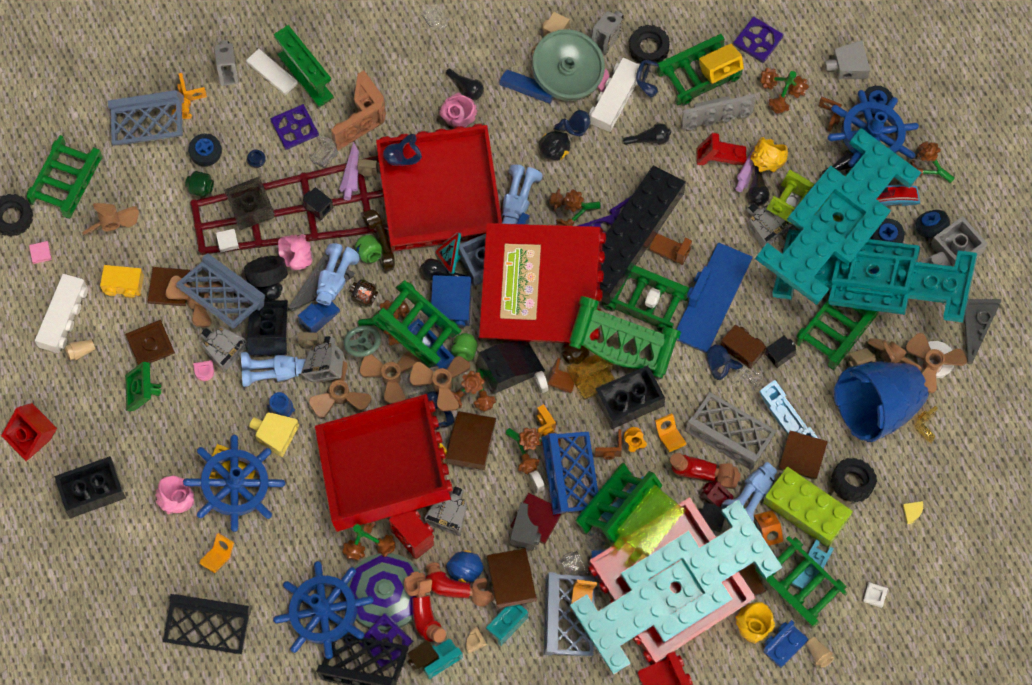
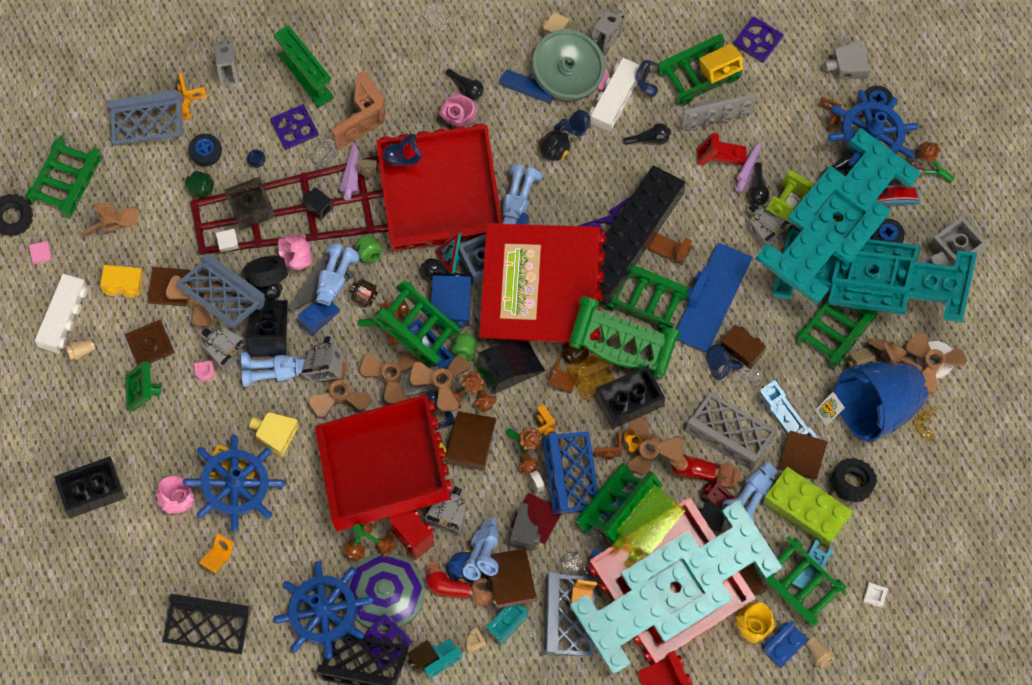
red slope [1,403,57,461] -> none
white tile [246,49,298,96] -> none
blue piece [267,392,295,417] -> none
dark tan plate [298,332,319,349] -> none
sand green piece [344,326,381,357] -> none
dark brown piece [361,209,395,273] -> none
piece [404,572,446,642] -> none
white tile [535,371,548,393] -> none
dark orange plant [549,189,601,226] -> none
black tyre [629,25,670,65] -> none
white tile [645,288,660,308] -> none
light orange bracket [655,413,686,452] -> none
yellow hair [750,137,788,172] -> none
orange bracket [754,510,783,546] -> none
dark orange plant [760,67,809,114] -> none
black brick [765,335,796,368] -> none
light yellow tile [903,501,923,524] -> none
black wheel [915,210,950,238] -> none
dark grey wing [964,299,1001,364] -> none
none -> light blue piece [463,518,499,580]
none -> medium nougat piece [628,417,684,475]
none -> white sticker [815,392,845,426]

